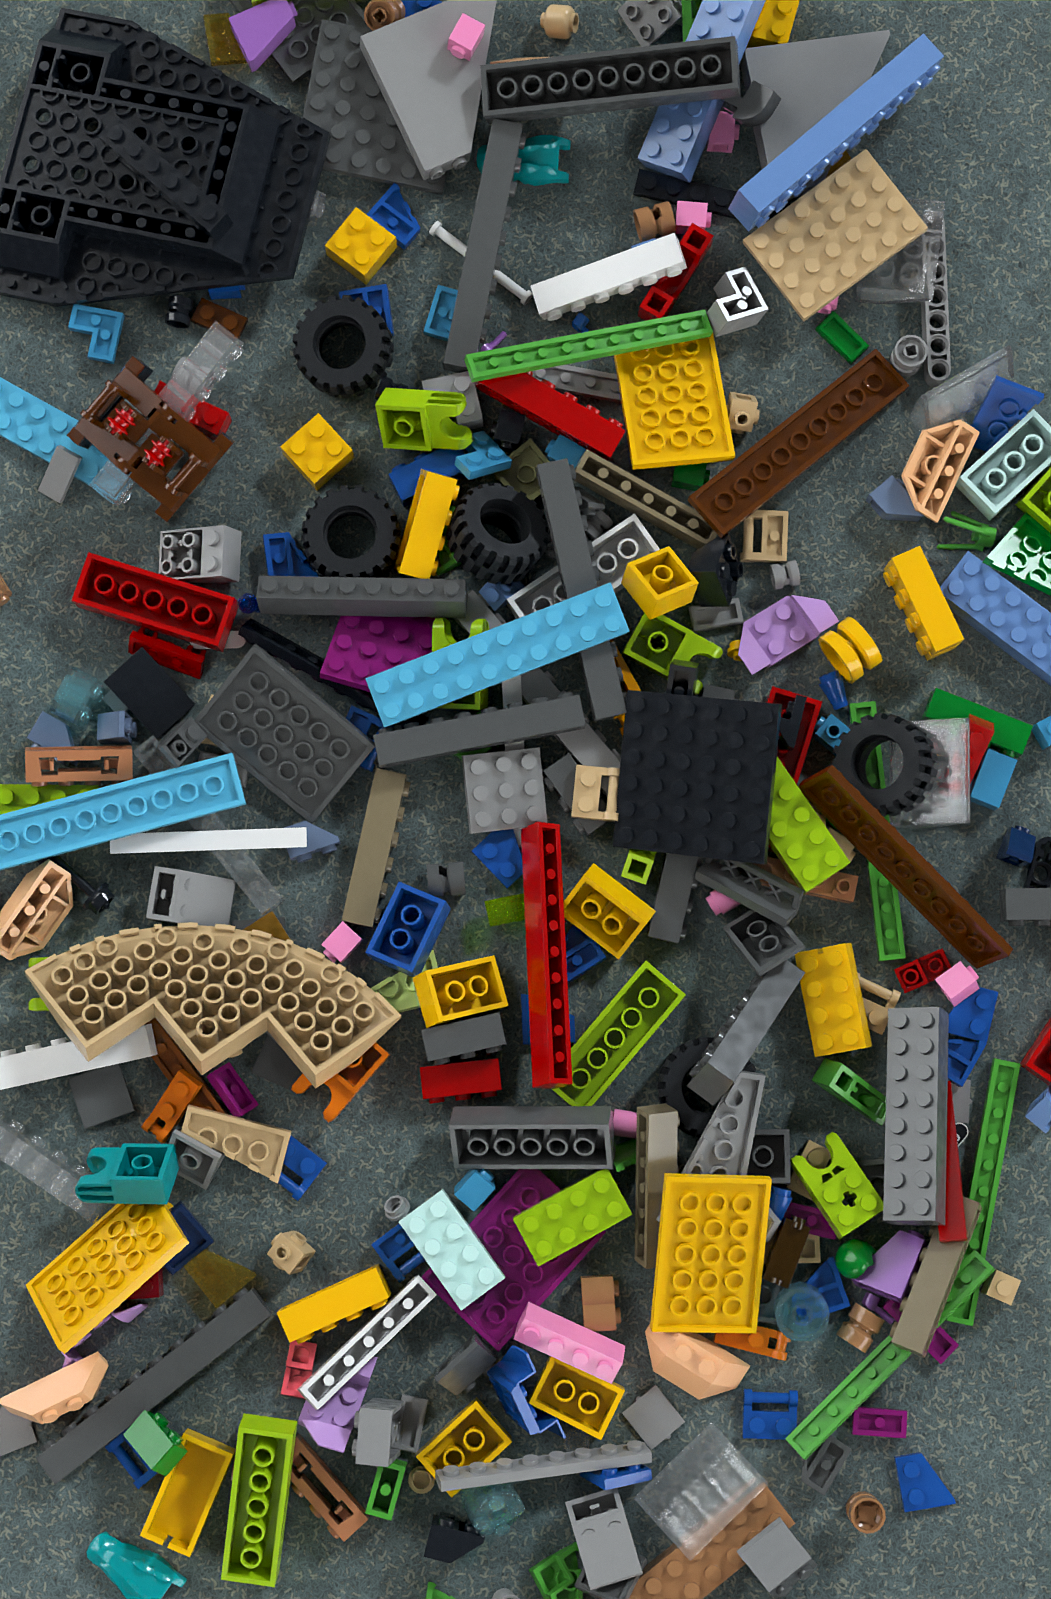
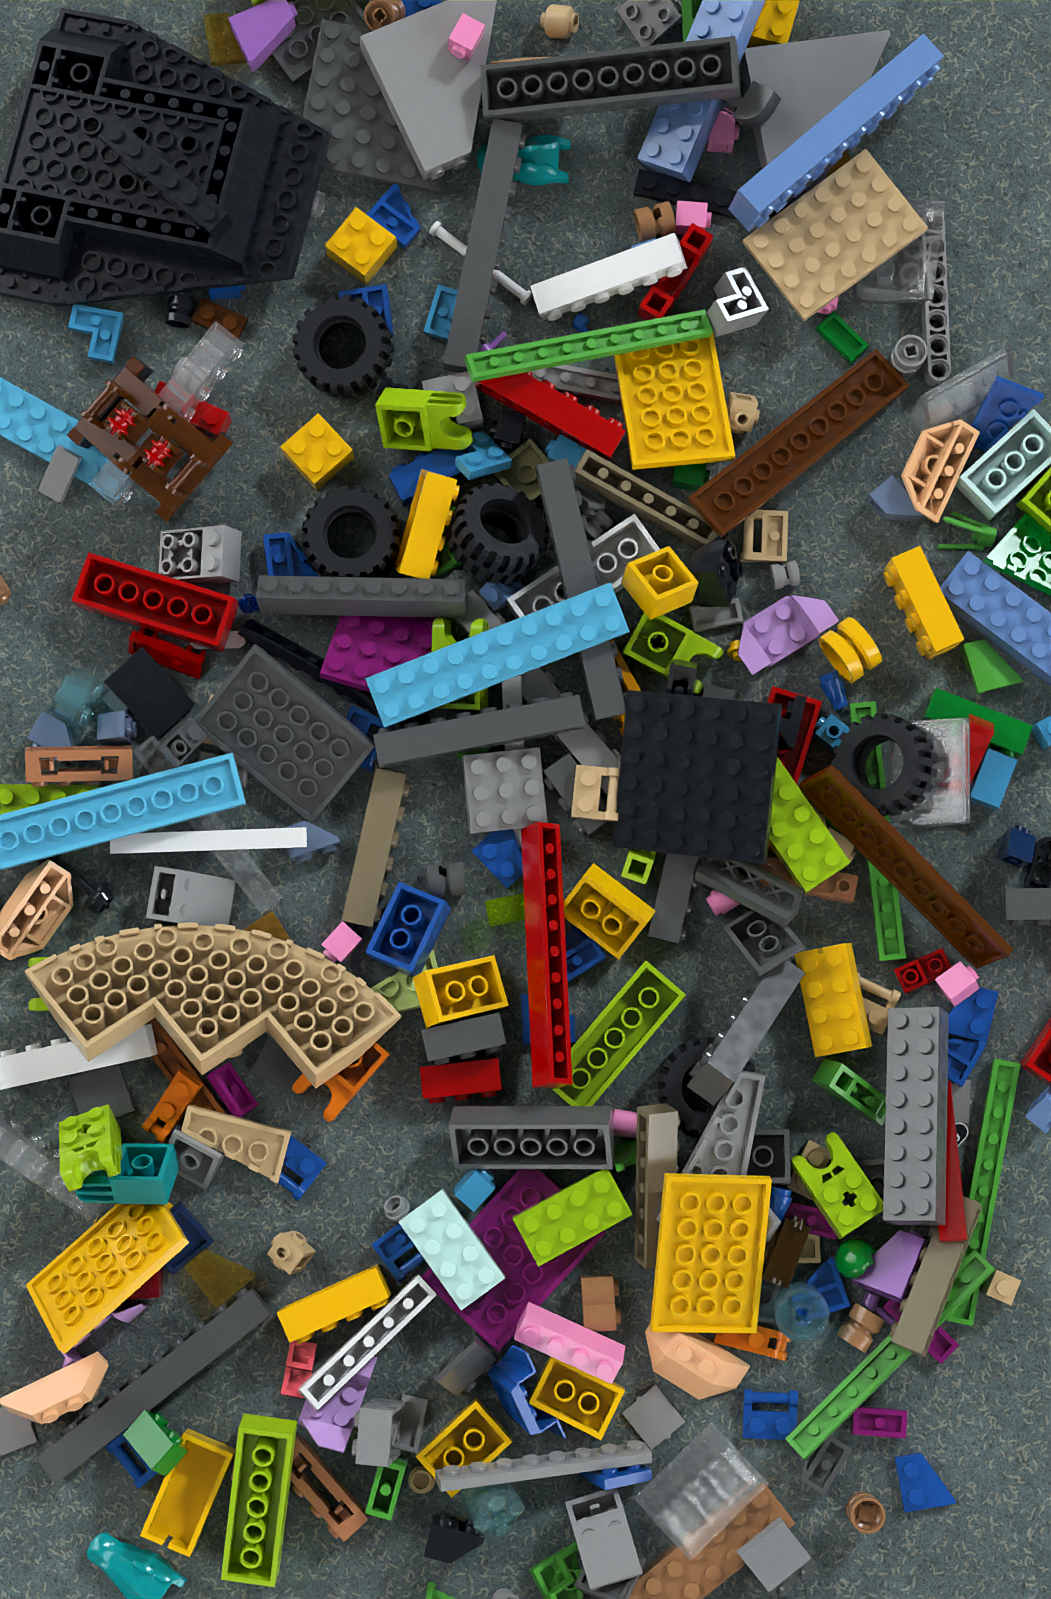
none -> lime brick [59,1104,122,1192]
none -> bright green slope [960,640,1023,695]

